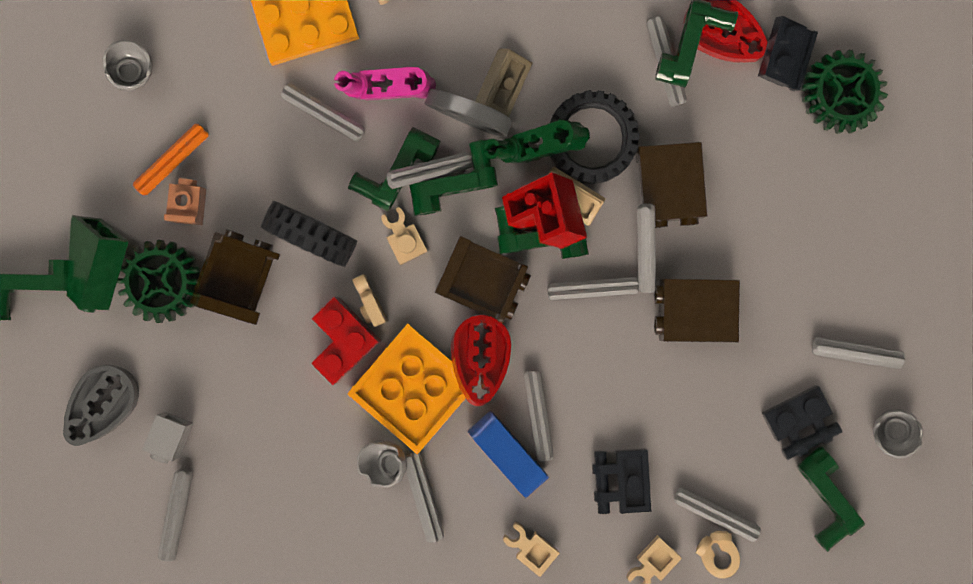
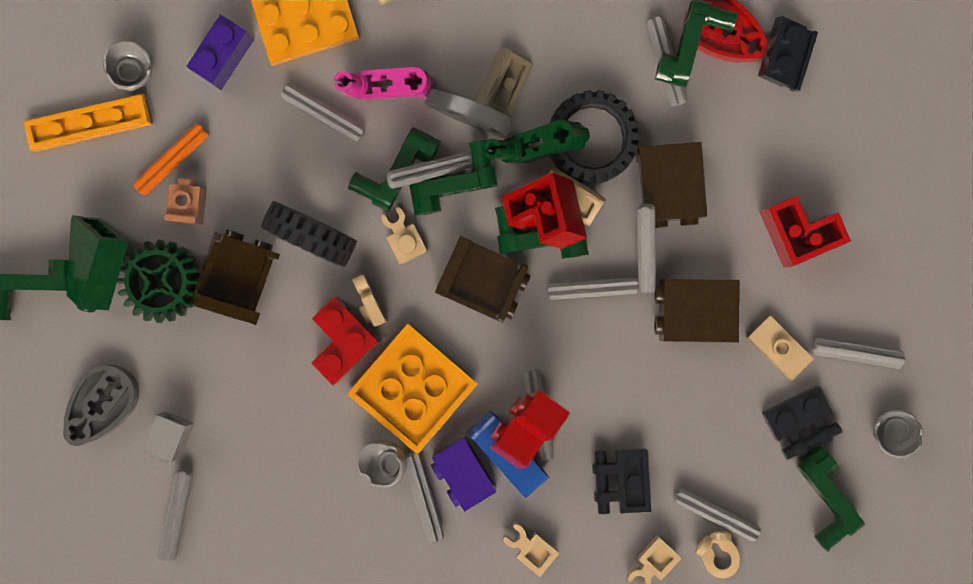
red piece [451,315,511,406] -> none
dark green gear [801,49,888,134] -> none
none -> light orange tile [23,93,153,152]
none -> dark purple brick [186,14,254,90]
none -> dark purple brick [431,435,496,512]
none -> red brick [489,390,571,469]
none -> tan plate [746,315,814,381]
none -> red brick [759,196,851,268]

